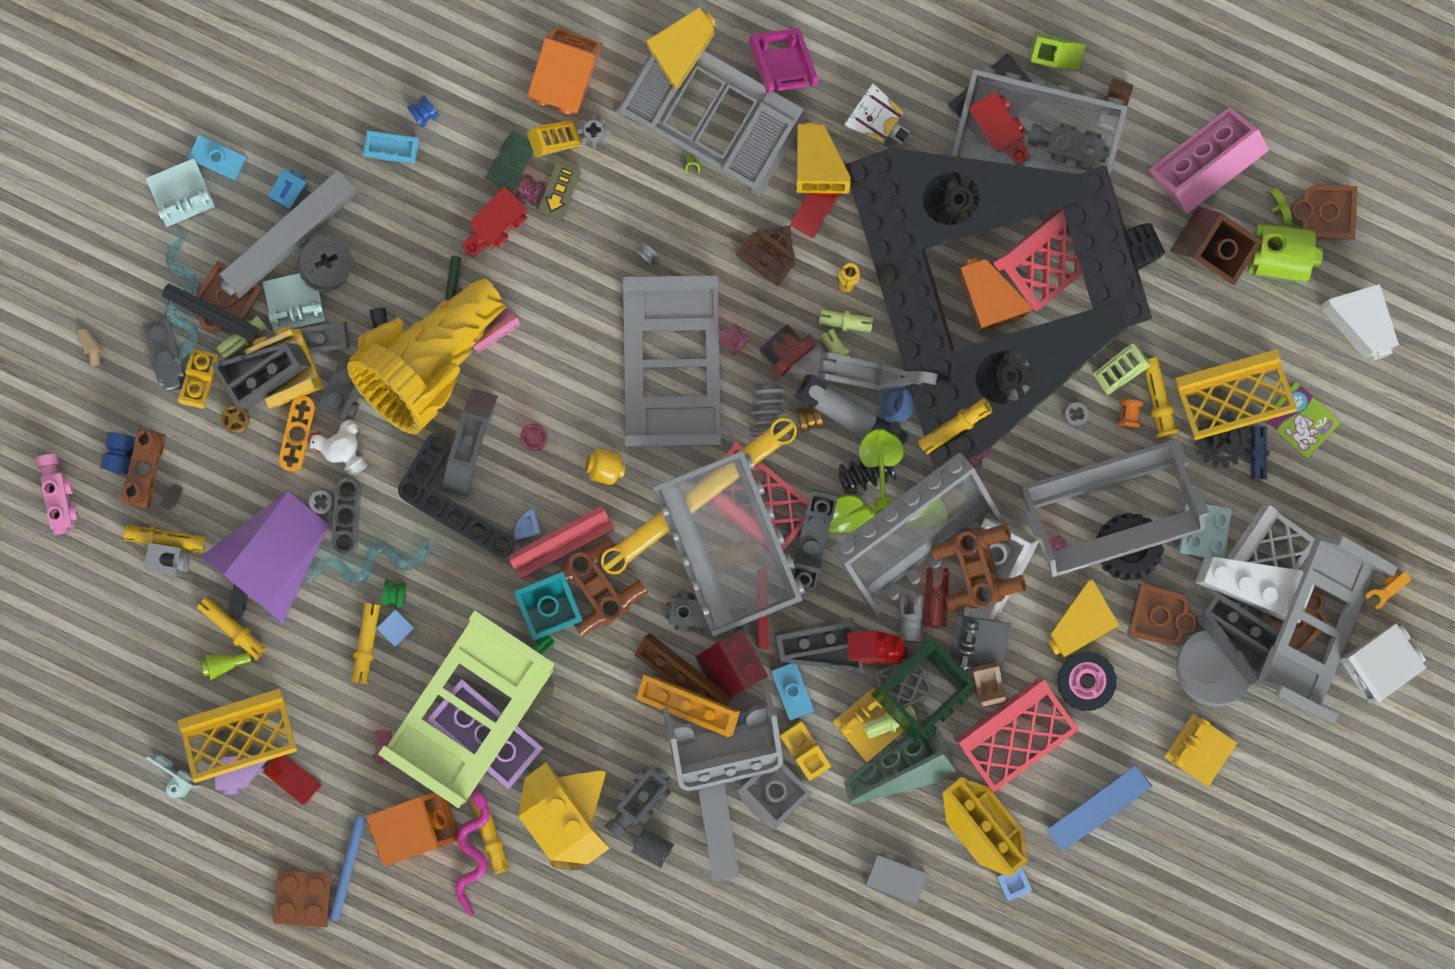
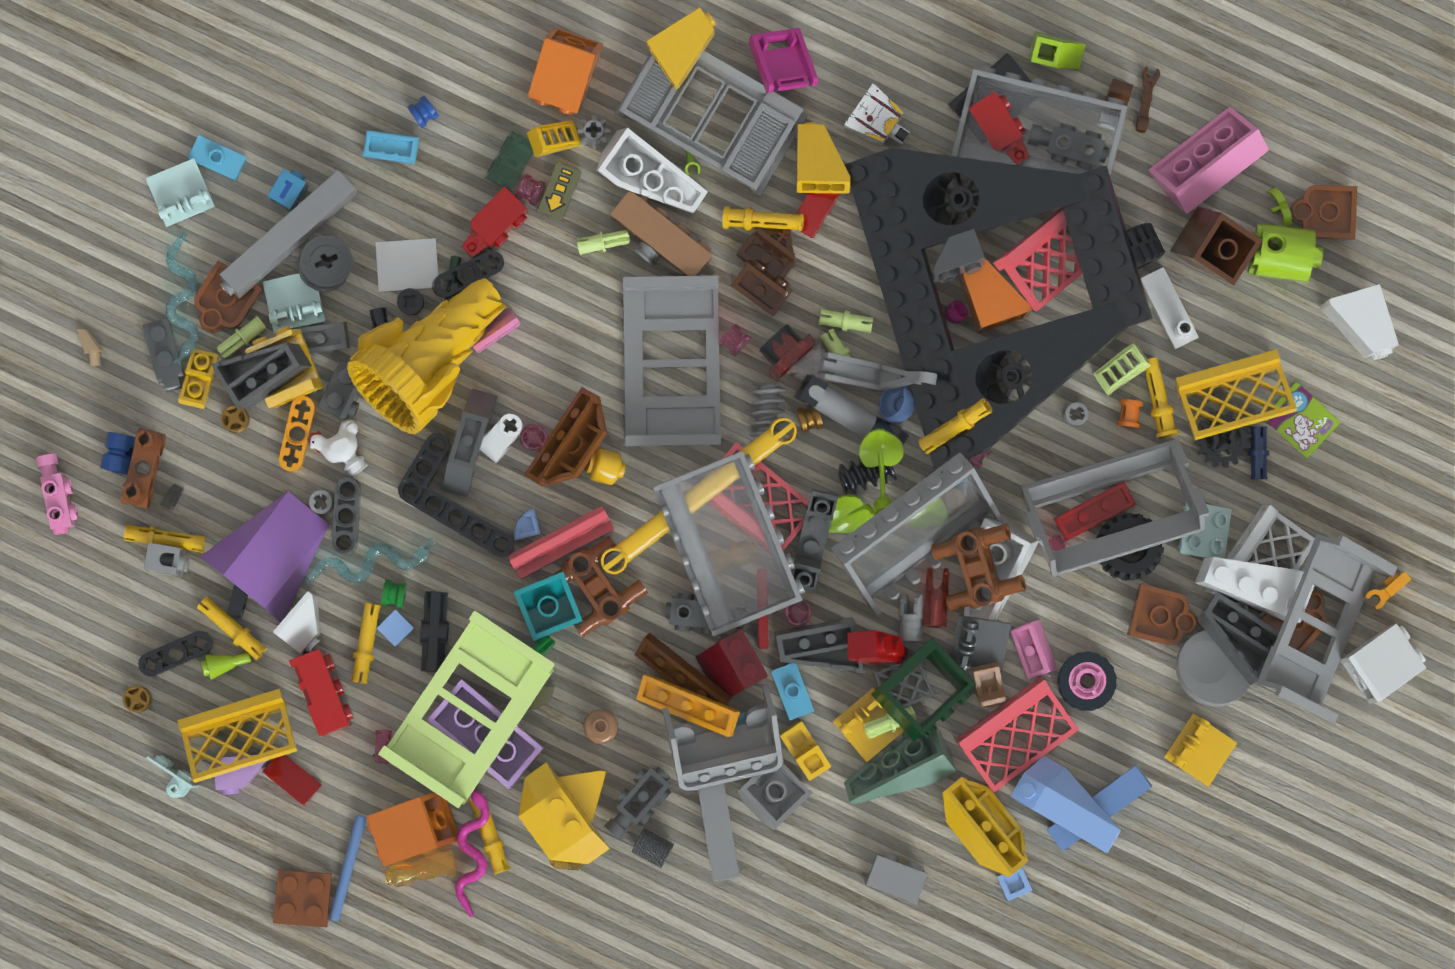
black axle [162,283,260,342] -> none
yellow pin [838,263,860,293] -> none
yellow slope [1048,579,1119,658] -> none
none -> pearl gold wheel [123,686,152,713]
none -> black beam [138,631,213,676]
none -> white slope [273,591,320,654]
none -> red wedge [289,649,354,737]
none -> white sticker [375,238,439,292]
none -> clear yellow piece [385,850,458,887]
none -> black wheel [397,288,424,315]
none -> black piece [420,591,449,672]
none -> black beam [432,250,504,298]
none -> white piece [480,414,524,463]
none -> dark orange wedge [524,387,607,486]
none -> yellowish green axle [577,230,630,255]
none -> medium nougat head [584,709,618,744]
none -> white wedge [597,128,708,213]
none -> medium nougat brick [610,191,713,276]
none -> yellow pin [722,205,804,231]
none -> reddish brown bracket [731,259,793,317]
none -> clear pink wheel [785,600,812,626]
none -> dark grey slope [932,229,985,283]
none -> dark pink hinge [945,300,968,324]
none -> bright pink slope [1010,620,1057,680]
none -> light blue wedge [1011,756,1121,854]
none -> red tile [1053,481,1136,542]
none -> reddish brown piece [1135,67,1160,133]
none -> white piece [1141,267,1199,350]

